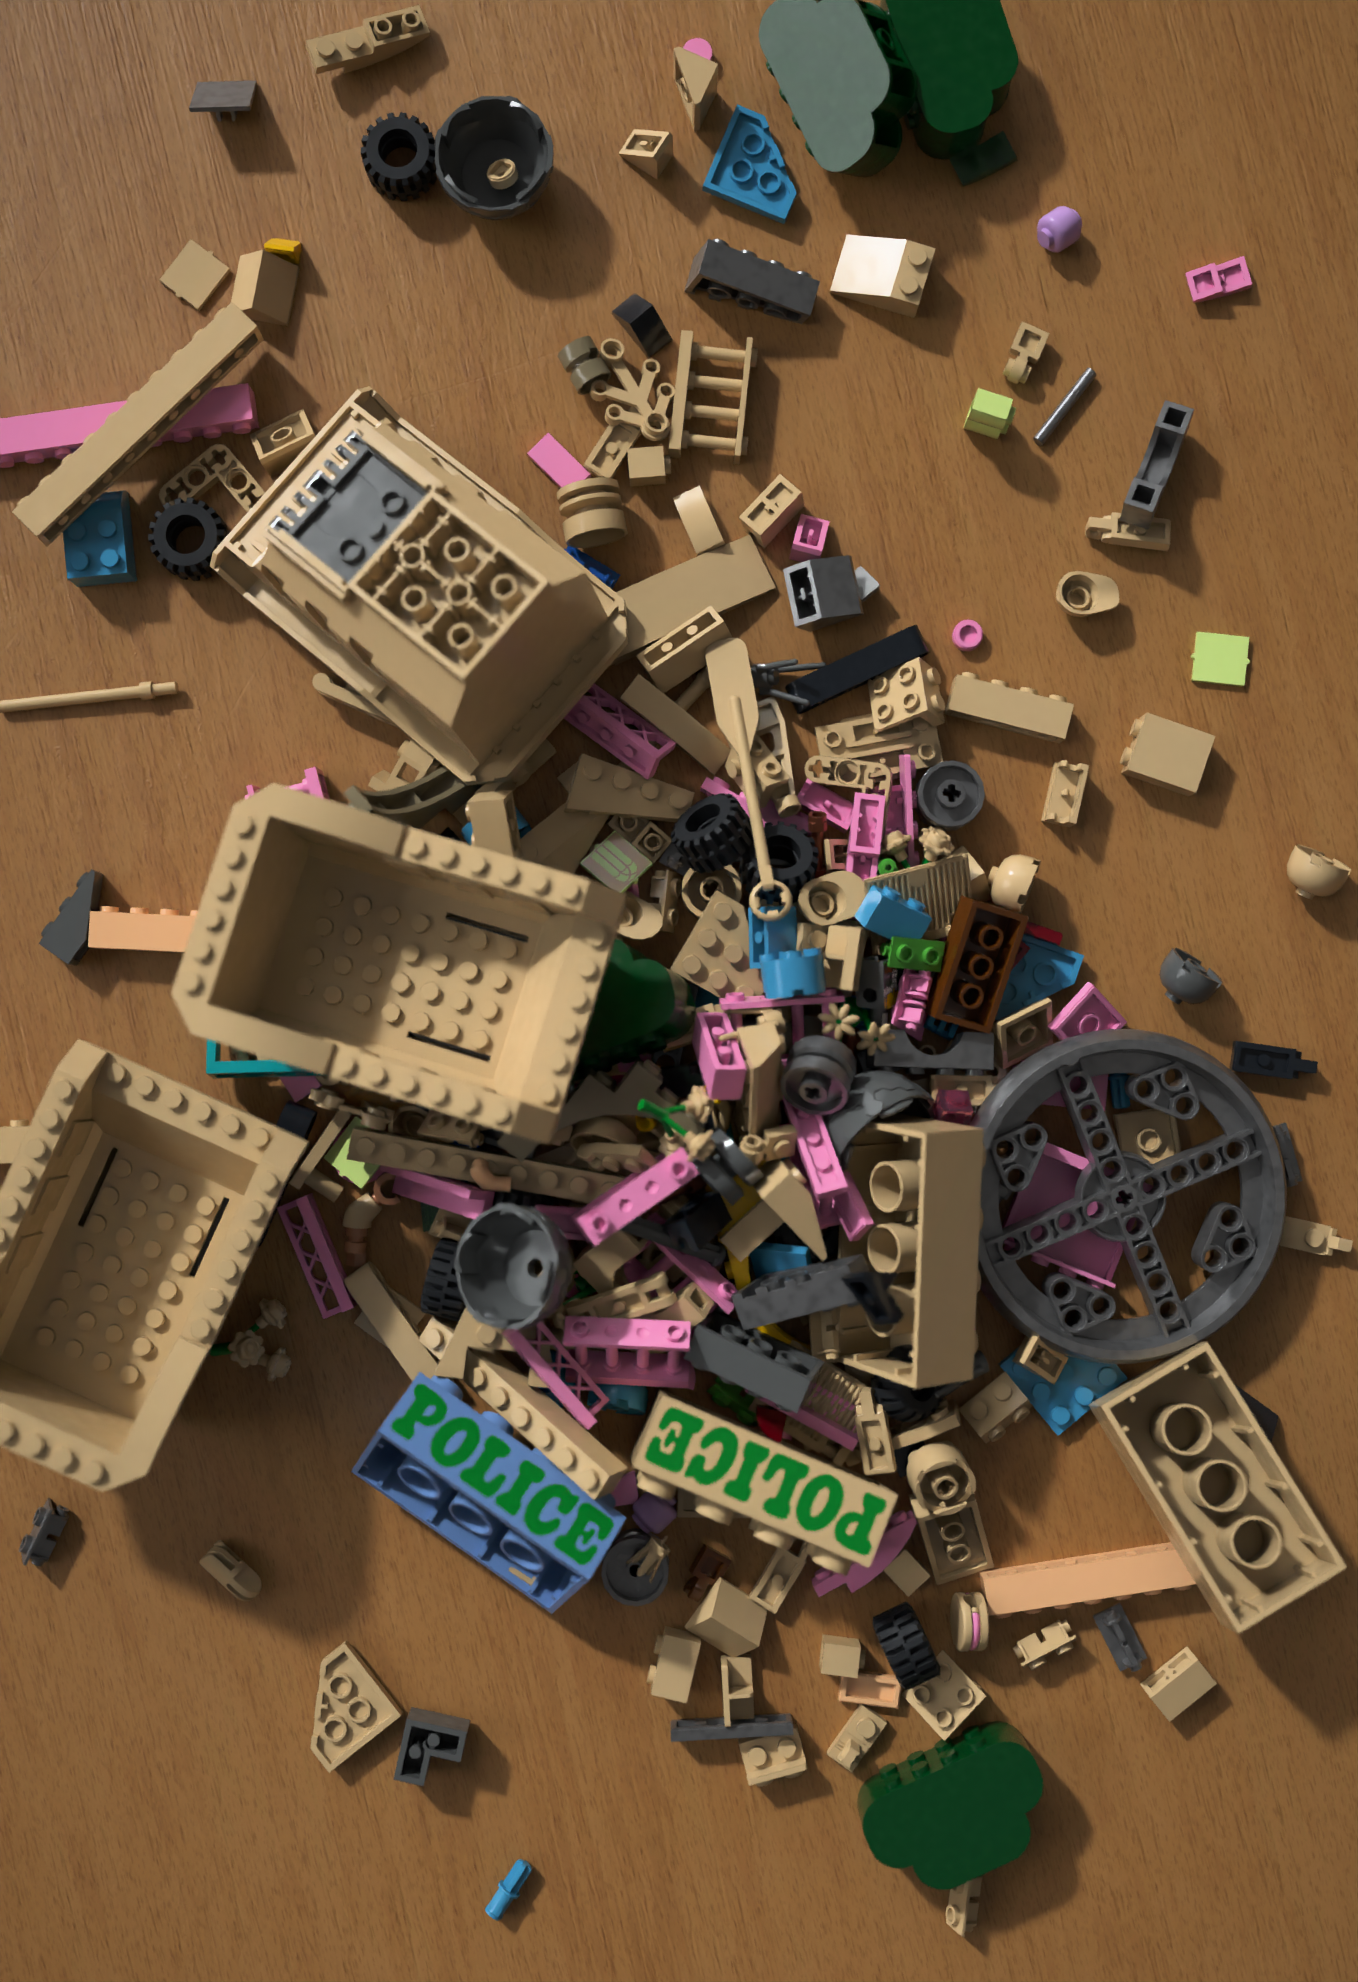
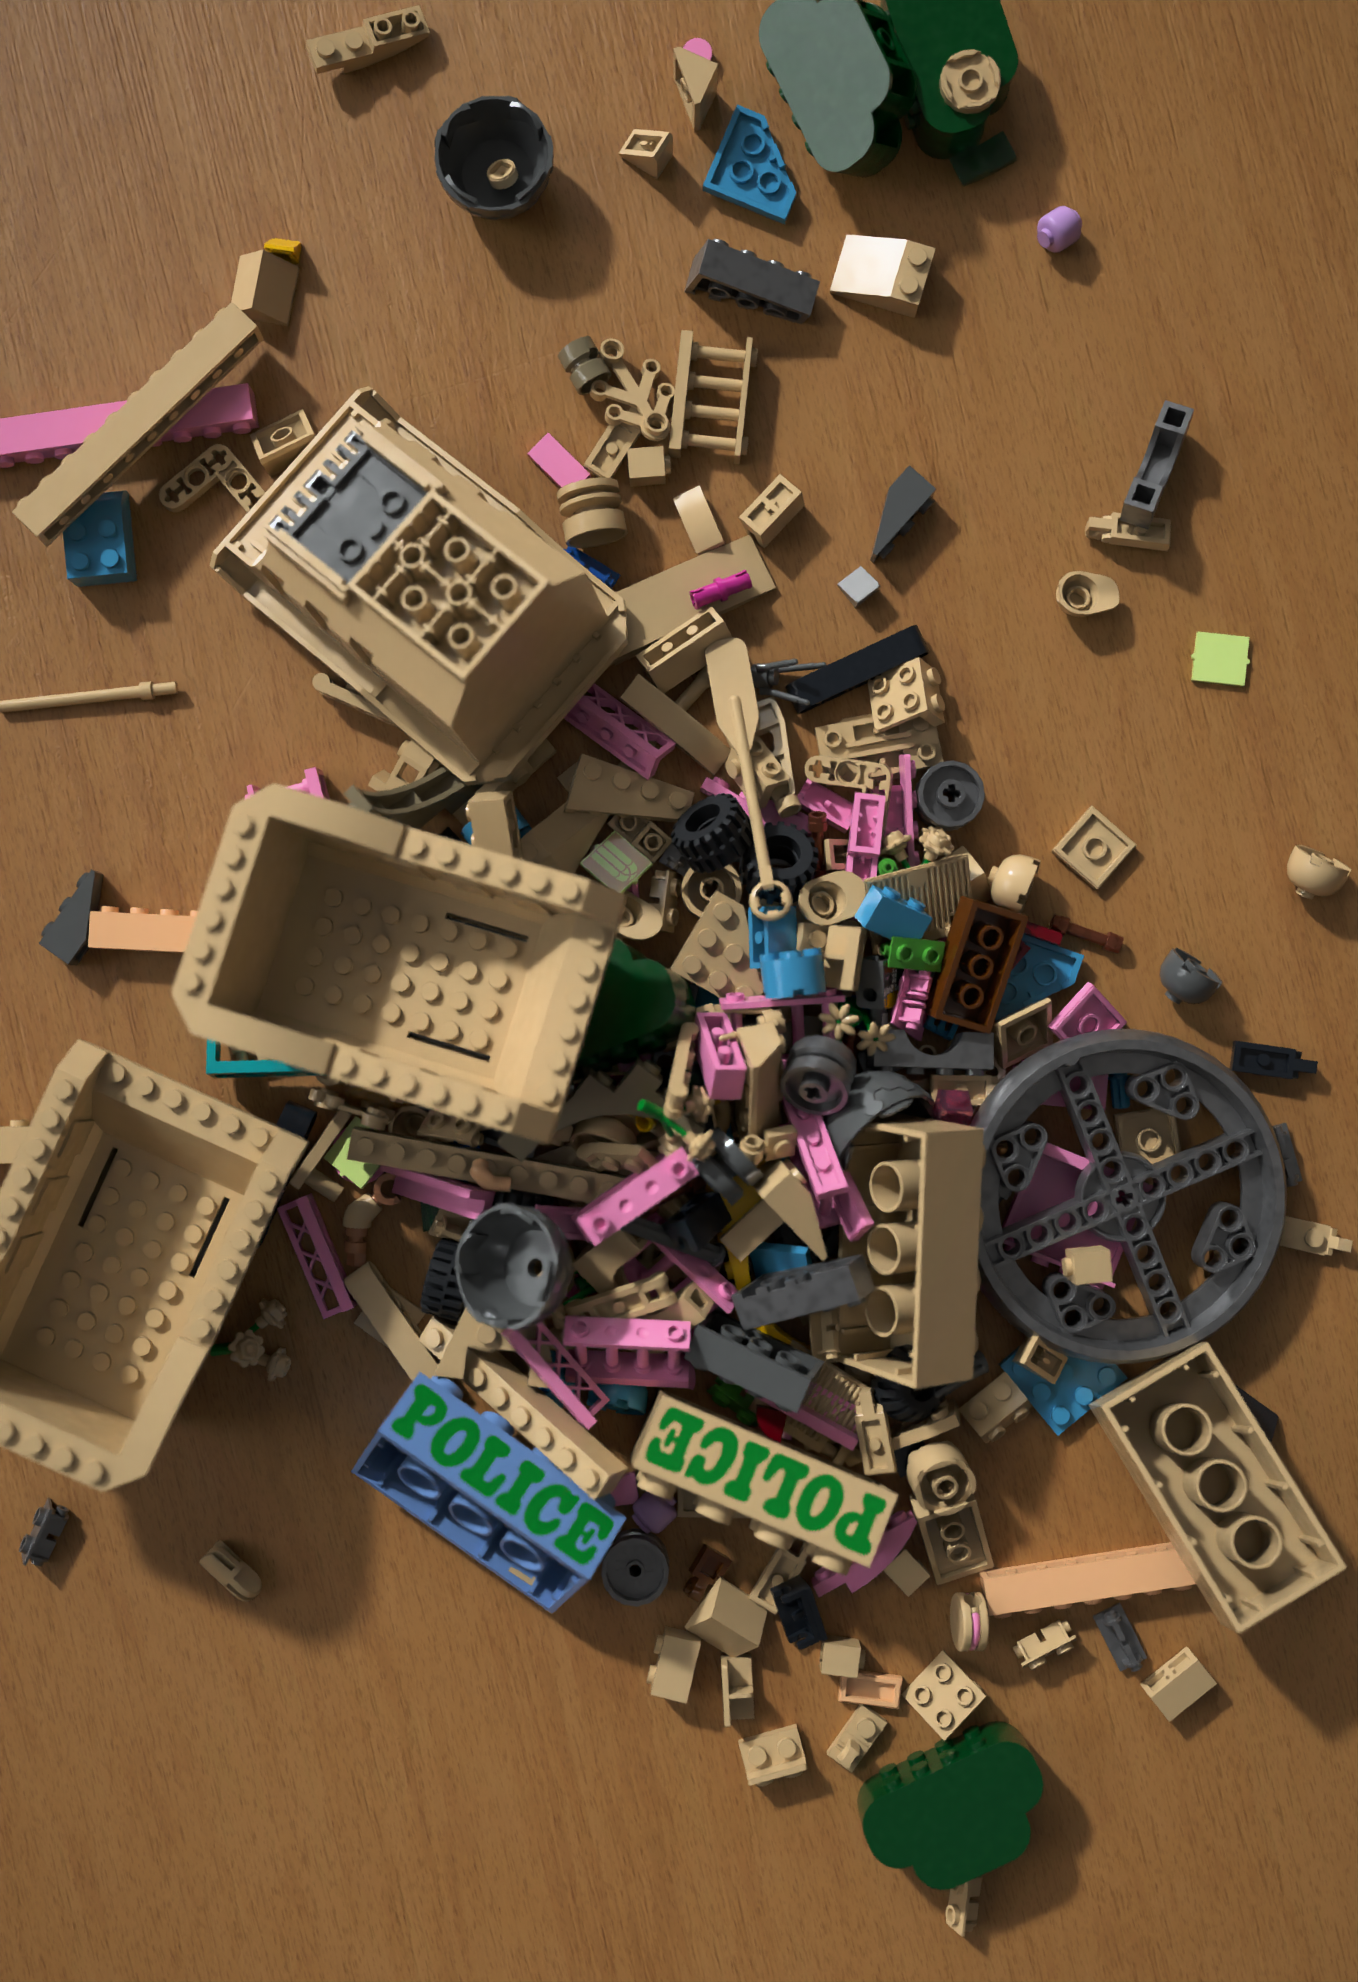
black tyre [148,498,230,581] -> none
tan piece [159,239,231,311] -> none
flat silver piece [189,80,257,122] -> none
bright pink tile [279,1076,322,1102] -> none
tan plate [310,1640,403,1773] -> none
black tyre [361,112,437,201] -> none
dark grey brick [393,1707,471,1786] -> none
dark azure axle [485,1859,532,1921] -> none
black slope [612,293,672,359] -> none
tan piece [626,1535,671,1583] -> none
flat silver tile [670,1713,793,1742] -> none
flat silver slope [783,555,864,632] -> none
bright pink slope [789,514,830,562] -> none
black slope [841,1272,904,1325] -> none
black tyre [873,1602,940,1691] -> none
tan brick [944,672,1074,744] -> none
bright pink tile [952,620,983,651] -> none
yellowish green brick [963,388,1016,439] -> none
tan plate [1002,321,1050,384] -> none
flat silver bar [1033,368,1096,446] -> none
tan hinge [1041,760,1089,828] -> none
tan brick [1120,713,1215,797] -> none
bright pink slope [1185,256,1252,303] -> none
none -> tan plate [663,1022,699,1119]
none -> dark pink pin [689,570,752,610]
none -> black hinge [770,1574,828,1649]
none -> dark grey slope [870,465,936,563]
none -> tan tile [939,49,1001,114]
none -> copper bar [1049,914,1124,954]
none -> tan tile [1051,806,1137,891]
none -> tan brick [1062,1245,1113,1285]

